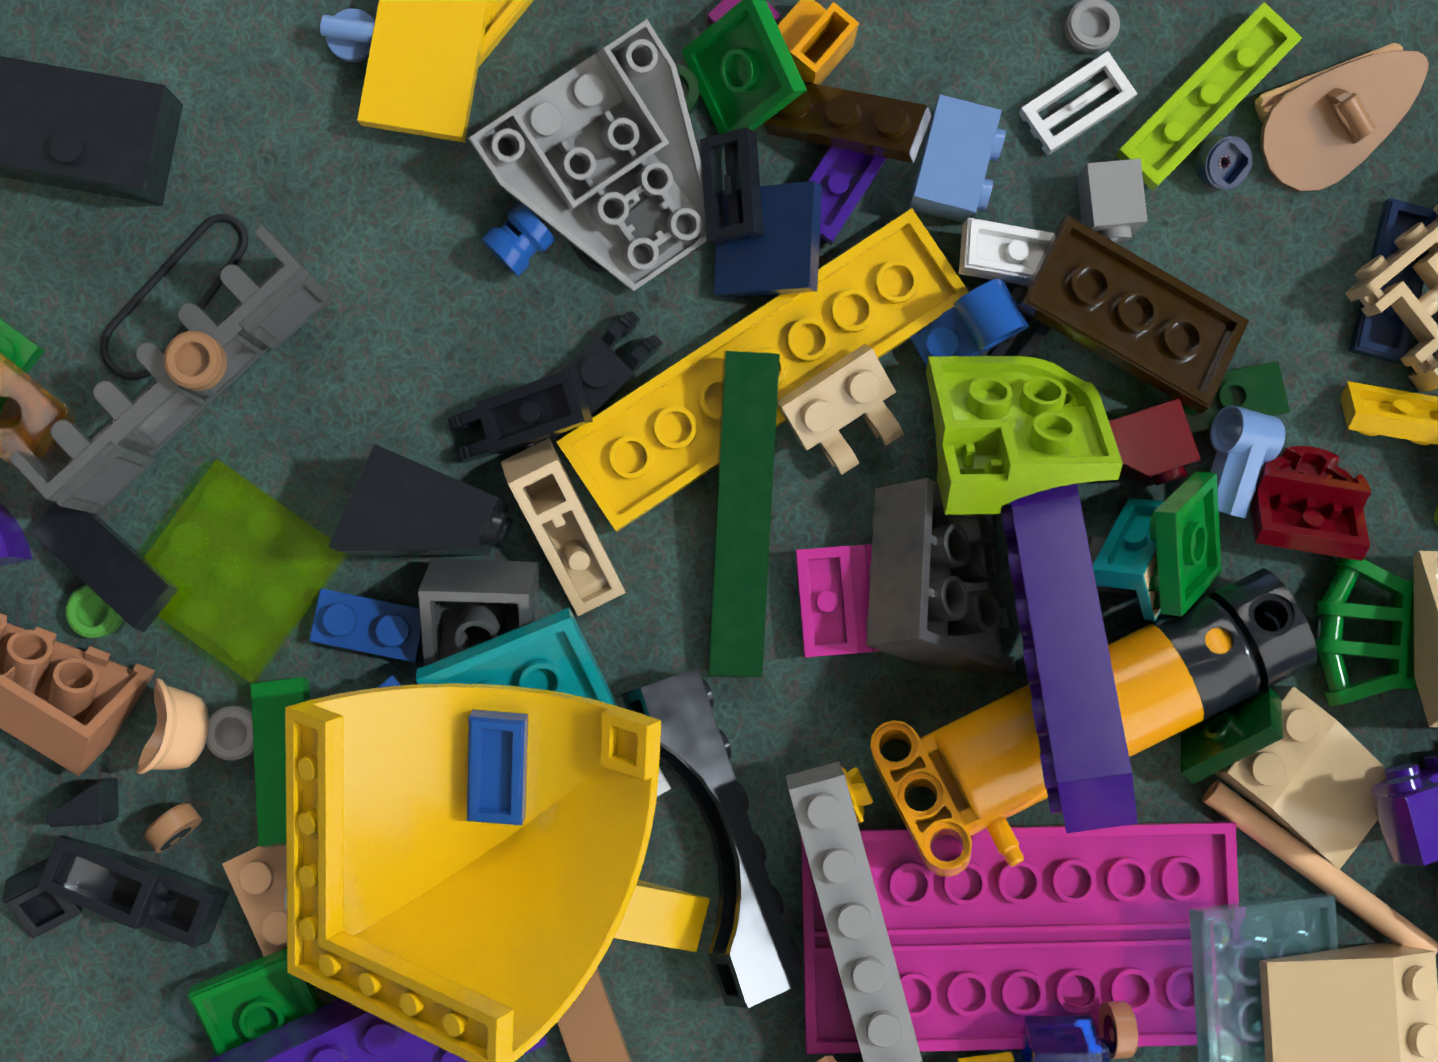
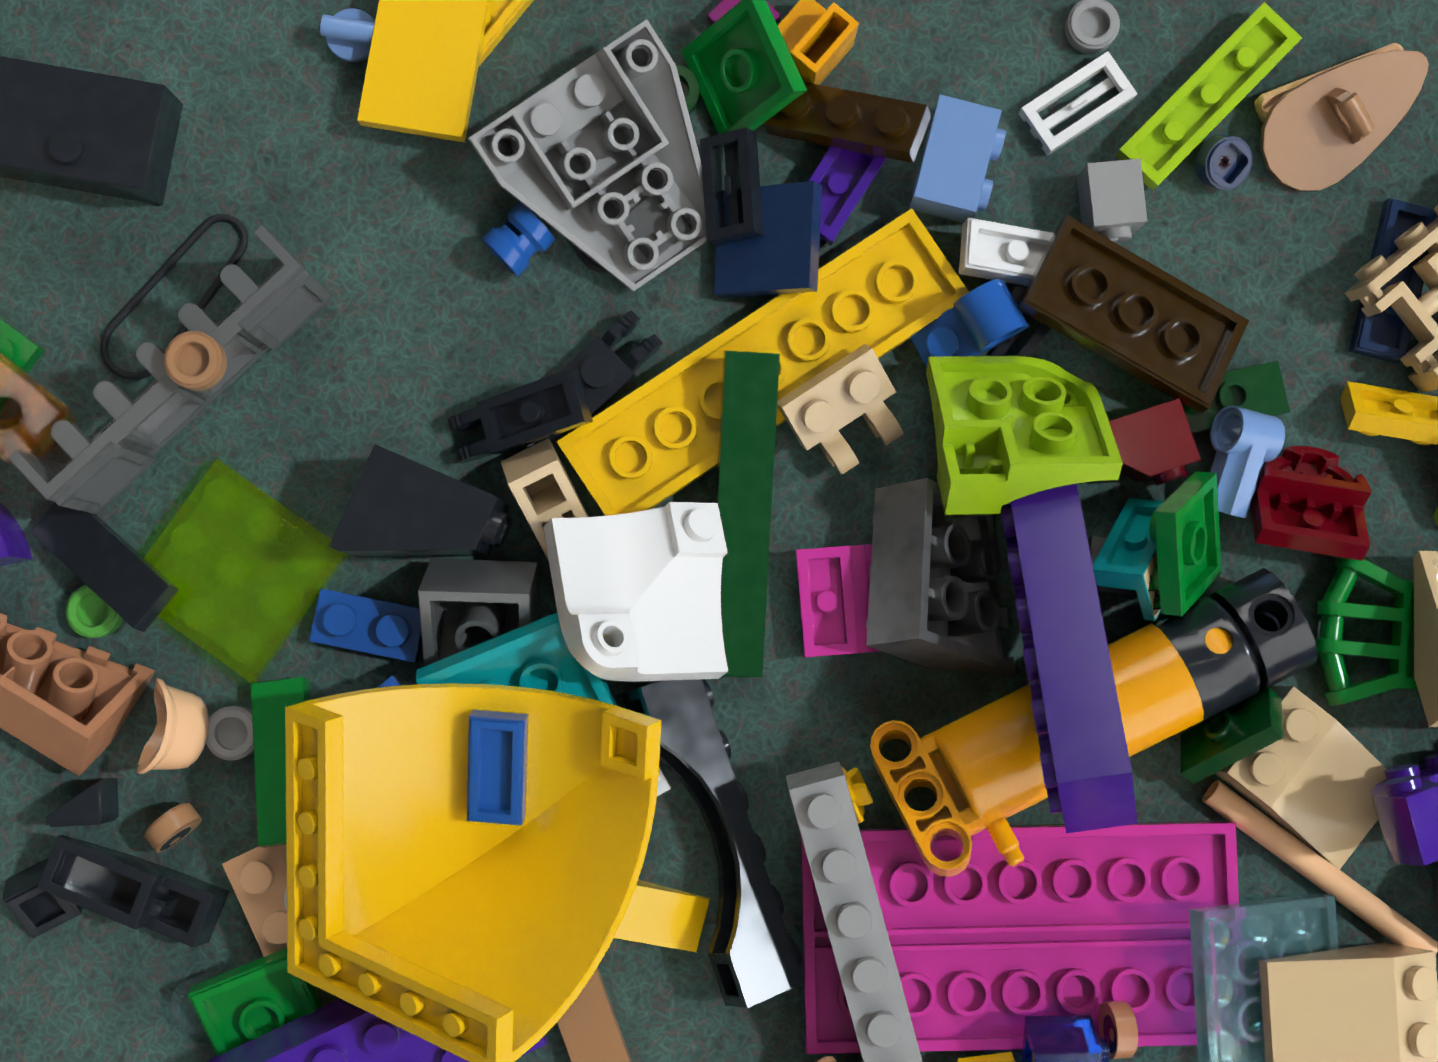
none -> white slope [543,502,728,682]

